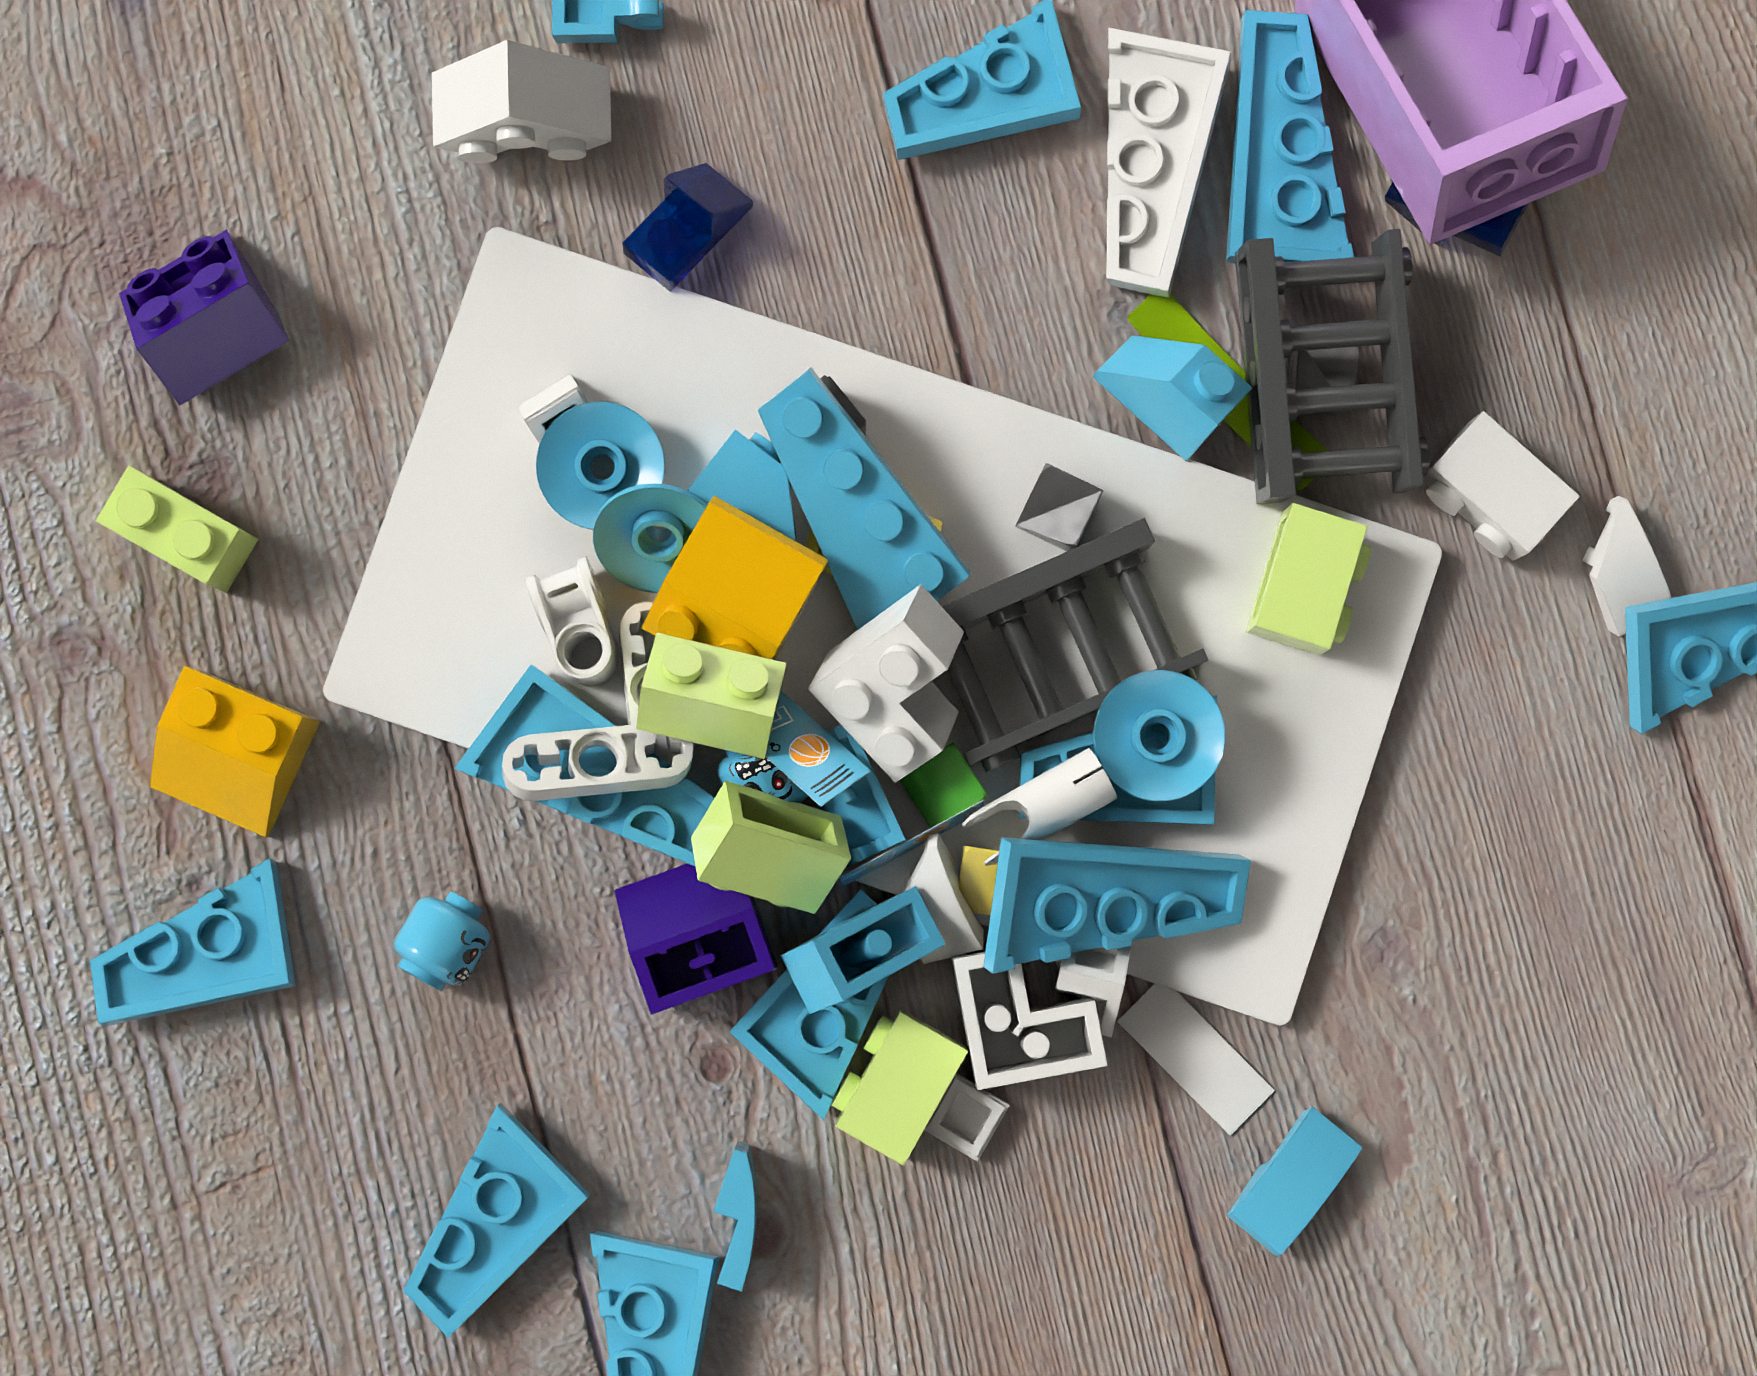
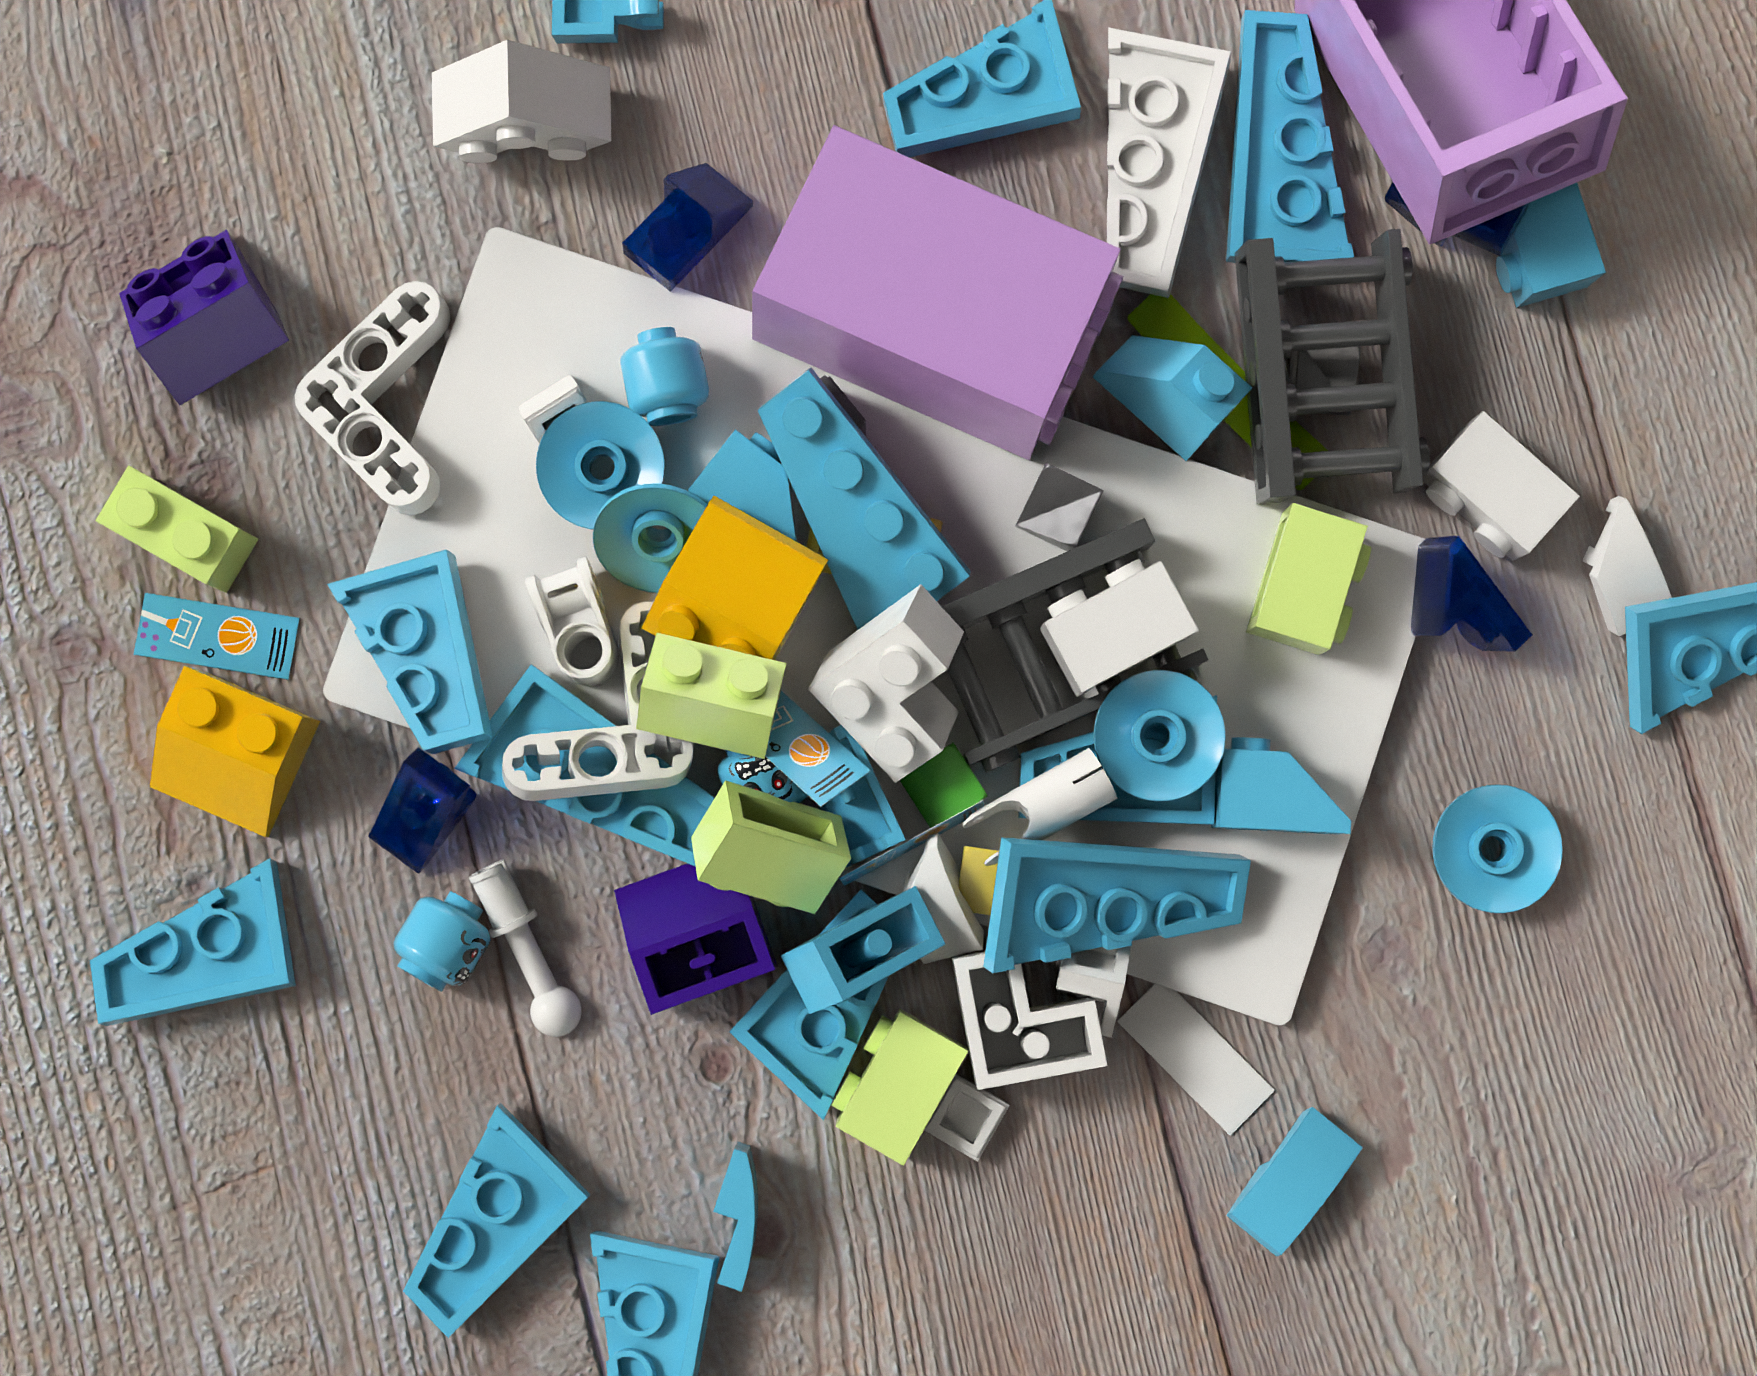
none -> medium azure sticker [133,593,300,680]
none -> white beam [295,281,451,515]
none -> medium azure wing [327,549,493,754]
none -> clear blue slope [368,747,477,874]
none -> white pin [469,859,582,1037]
none -> medium azure head [620,327,709,426]
none -> lavender container [752,125,1124,461]
none -> white brick [1040,559,1199,697]
none -> medium azure slope [1211,737,1351,835]
none -> clear blue slope [1411,536,1533,652]
none -> medium azure dish [1432,784,1563,913]
none -> medium azure slope [1496,183,1606,308]

